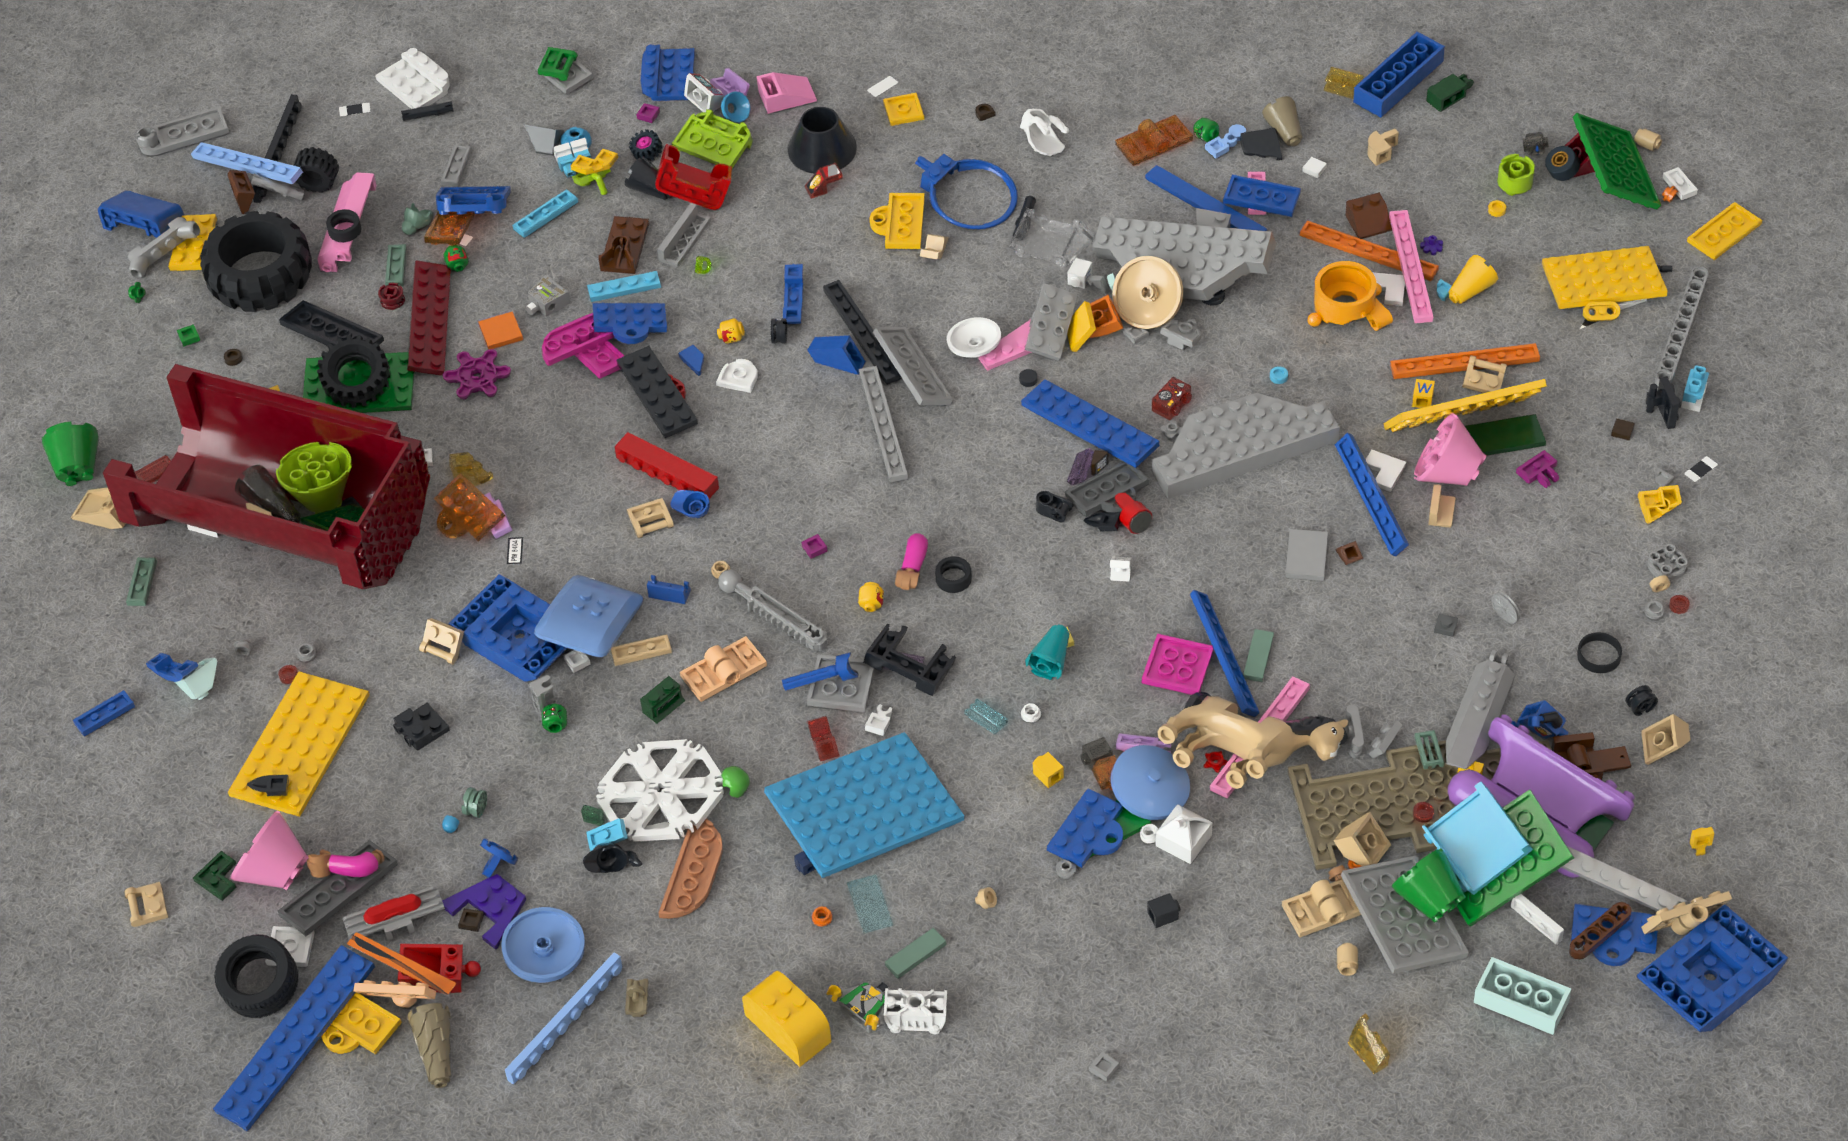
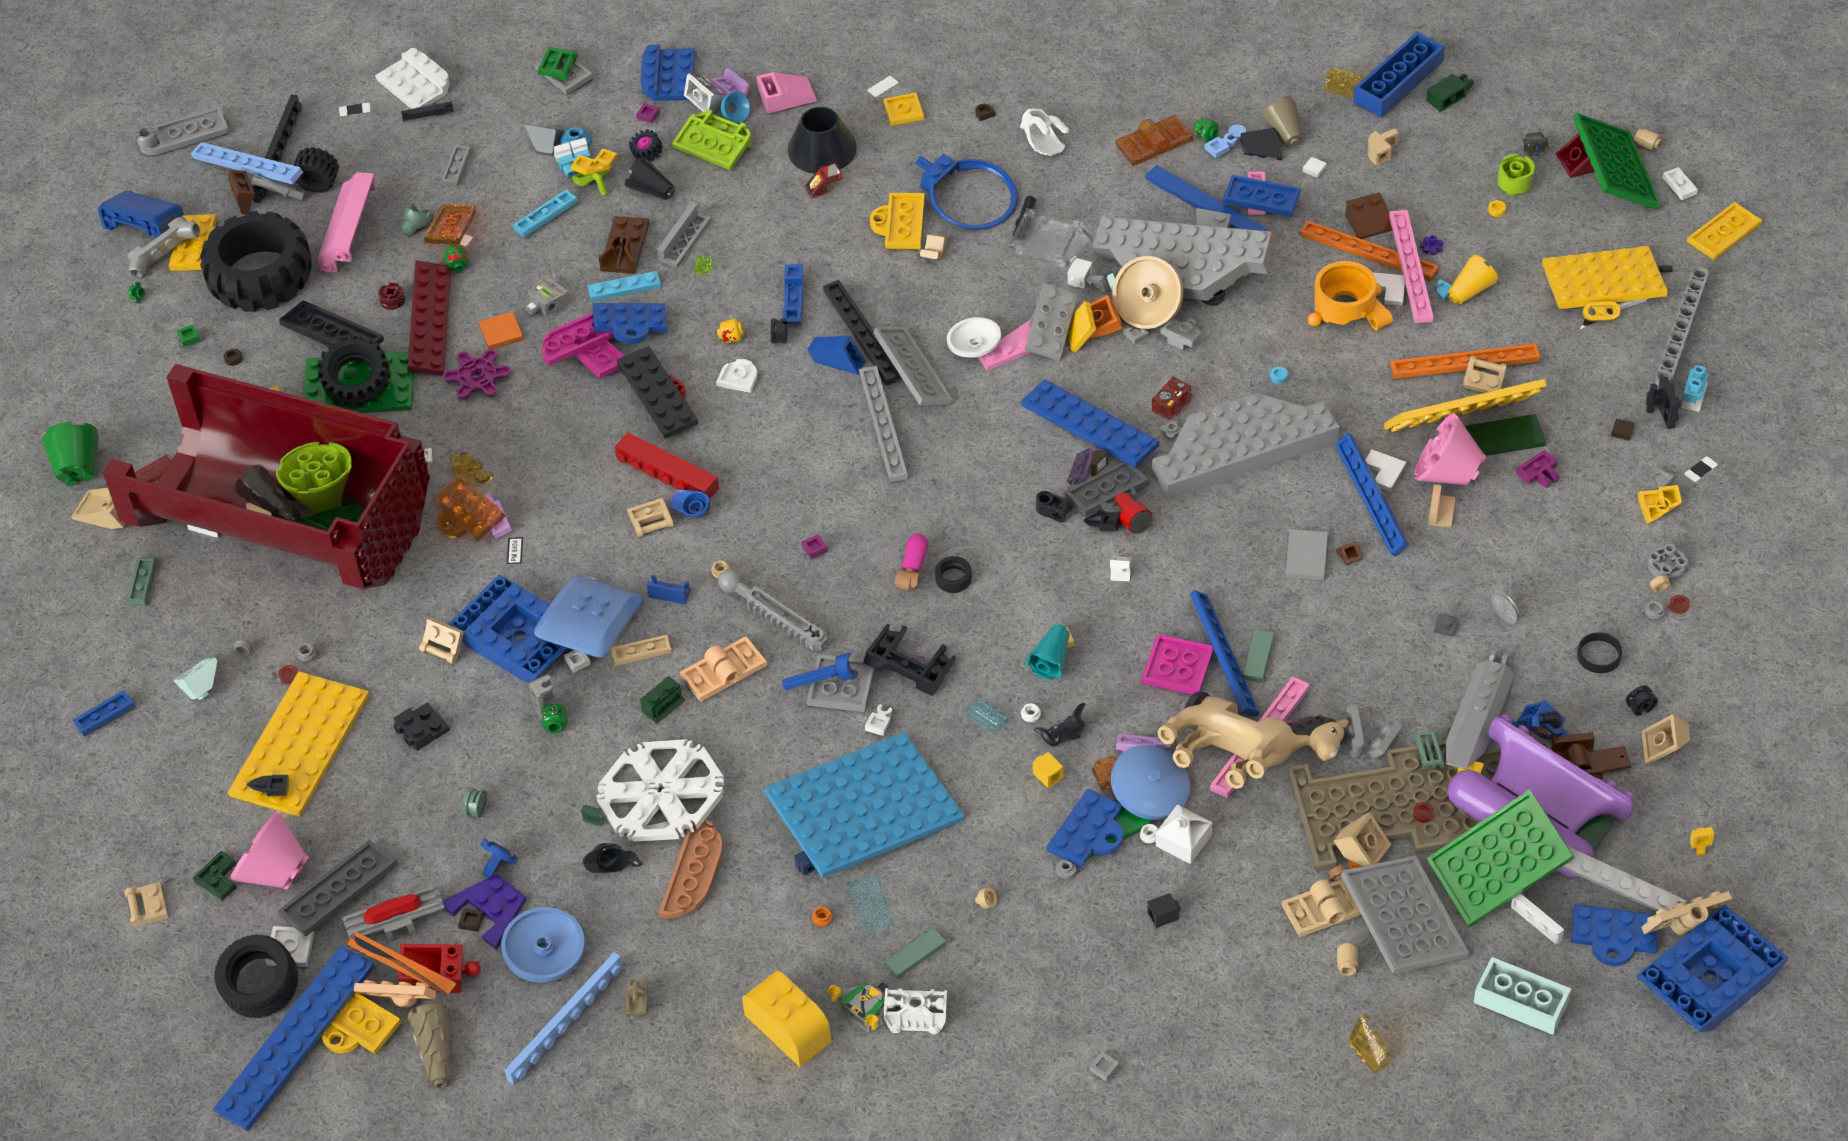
blue slope [146,653,198,682] -> none
dark pink piece [307,849,385,878] -> none
black tyre [326,209,362,243] -> none
sand green tile [385,244,407,287] -> none
blue plate [436,186,511,215] -> none
dark azure hinge [442,815,460,833] -> none
medium azure plate [586,818,627,851] -> none
red windscreen [655,144,732,210] -> none
blue tile [678,345,704,376] -> none
bright green hair [721,766,750,798] -> none
clear red slope [807,715,839,761] -> none
yellow head [858,582,884,612] -> none
black tile [1019,369,1038,387] -> none
clear smoke brick [1080,737,1113,771] -> none
red plate [1203,751,1228,773] -> none
green cone [1392,848,1466,923] -> none
yellow brick [1412,379,1435,408] -> none
medium azure panel [1422,782,1533,895] -> none
black wheel [1545,146,1580,181] -> none
reddish brown beam [1569,902,1632,960] -> none
orange plate [1662,186,1678,203] -> none
none -> black hair [1034,703,1086,746]

